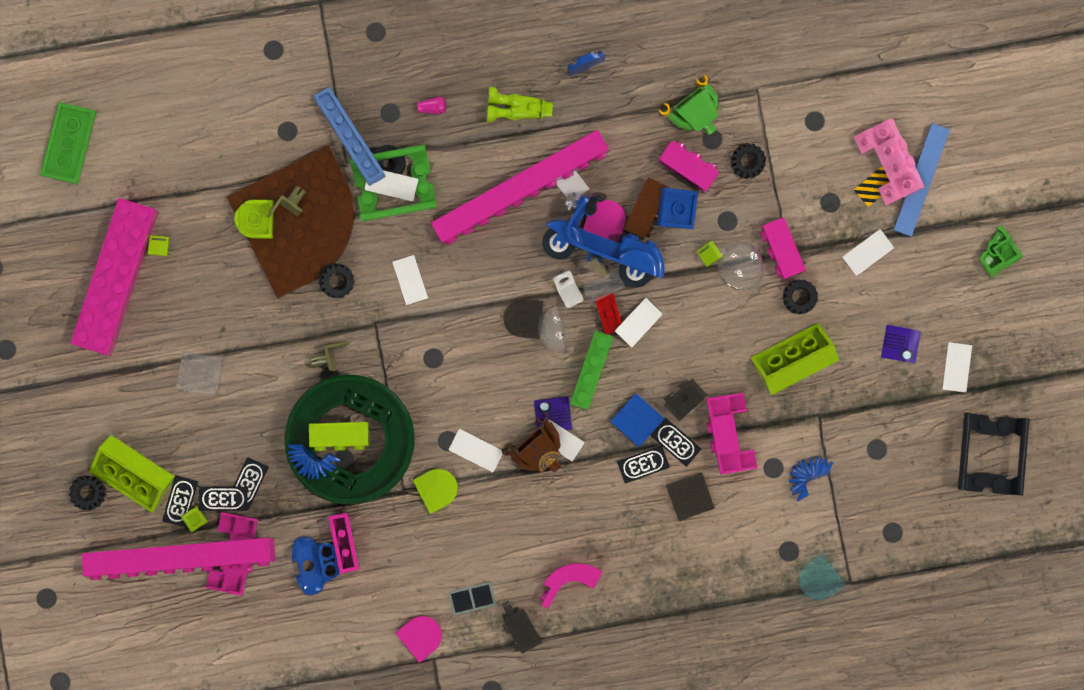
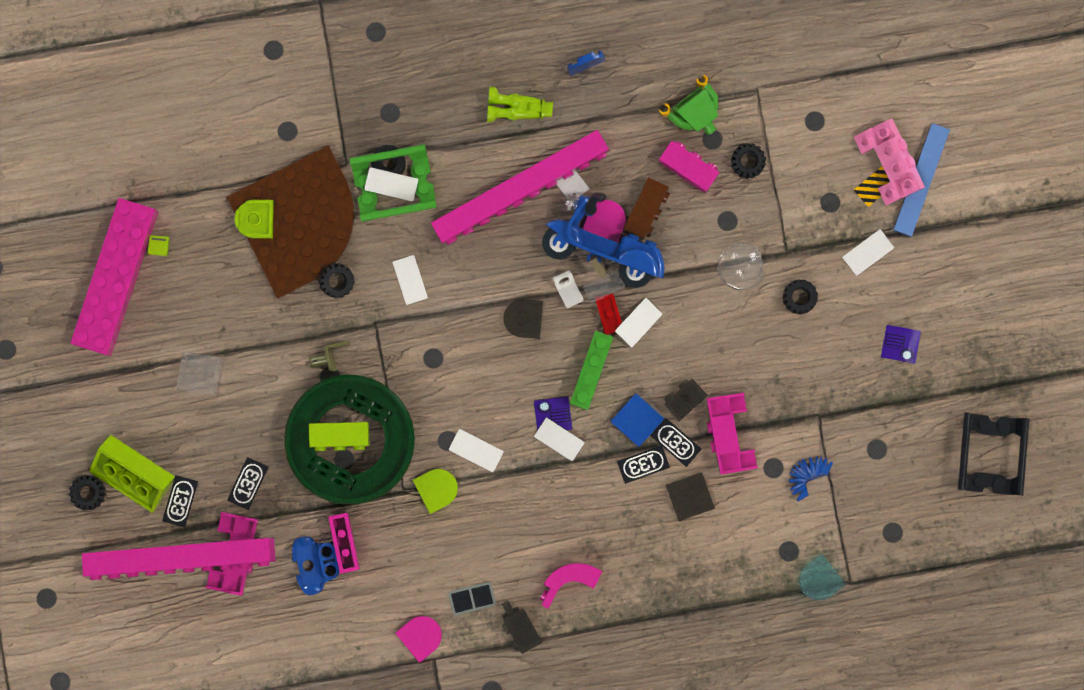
bright green tile [40,102,97,185] -> none
lime tile [181,506,208,533] -> none
black sticker [199,487,248,511] -> none
olive bracket [266,186,306,218] -> none
blue hair [288,444,340,479] -> none
medium blue tile [313,87,386,186] -> none
dark pink cone [418,96,446,115] -> none
reddish brown torso [502,412,561,472] -> none
clear cylinder [537,304,568,353] -> none
blue tile [657,187,698,229] -> none
lime tile [696,241,723,267] -> none
lime slope [750,323,840,395] -> none
dark pink brick [760,217,806,280] -> none
white sticker [943,342,972,393] -> none
bright green slope [979,225,1023,278] -> none

